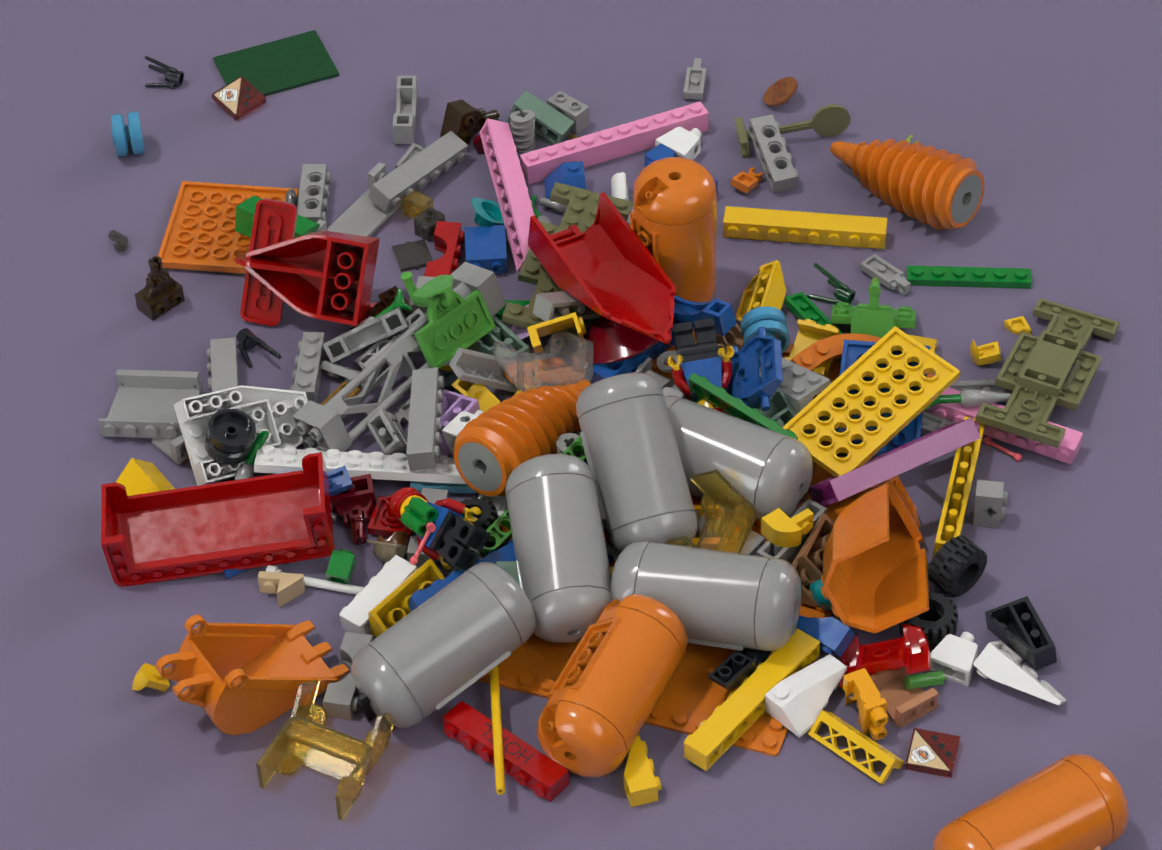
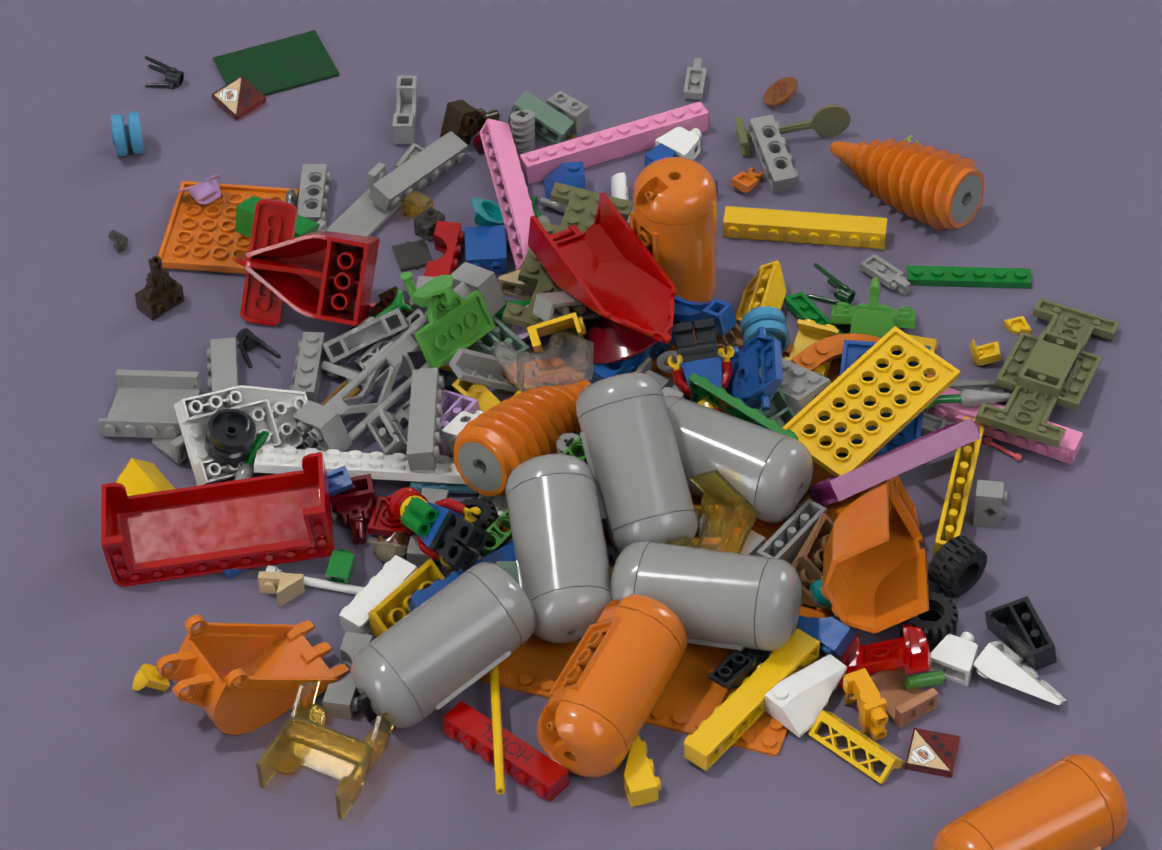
coral hinge [410,522,436,565] -> none
yellow brick [761,508,814,548] -> none
none -> lavender piece [177,175,221,204]
none -> tan slope [498,269,536,301]

